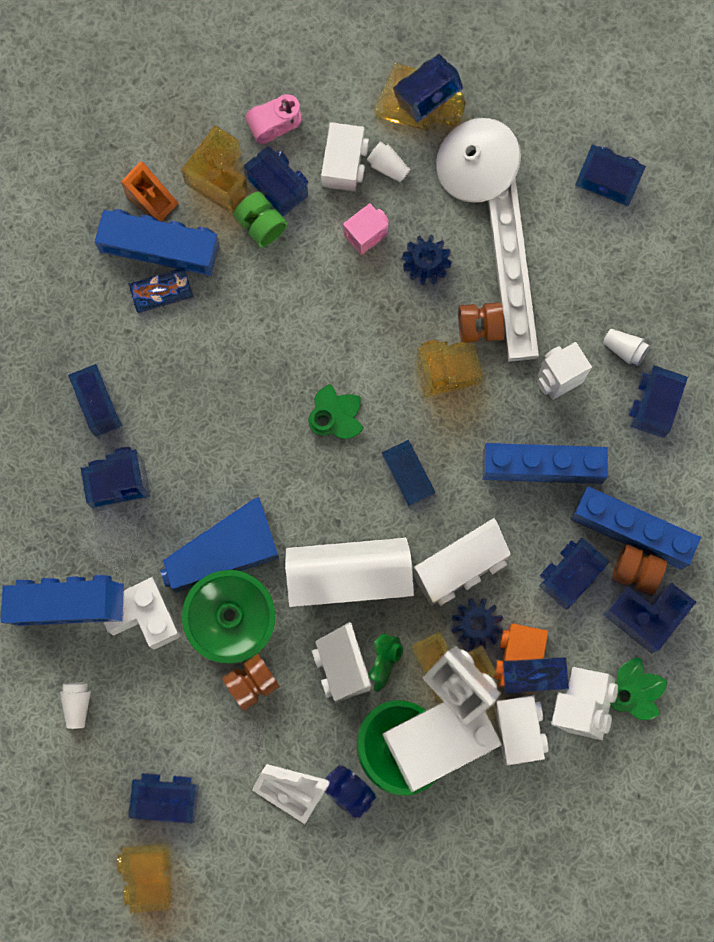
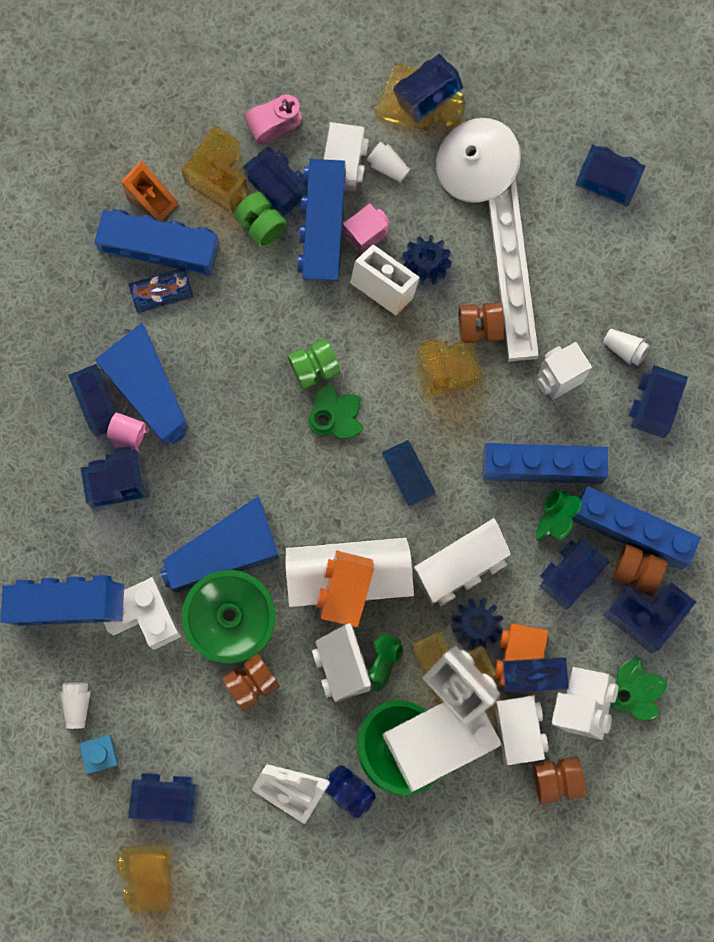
none -> dark azure plate [79,735,119,774]
none -> blue slope [95,323,189,446]
none -> bright pink piece [107,413,149,457]
none -> bright green wheel [287,338,341,390]
none -> blue brick [298,159,346,282]
none -> orange brick [316,550,374,627]
none -> white brick [350,245,420,316]
none -> dark orange wheel [533,756,586,804]
none -> green plate [536,490,582,541]

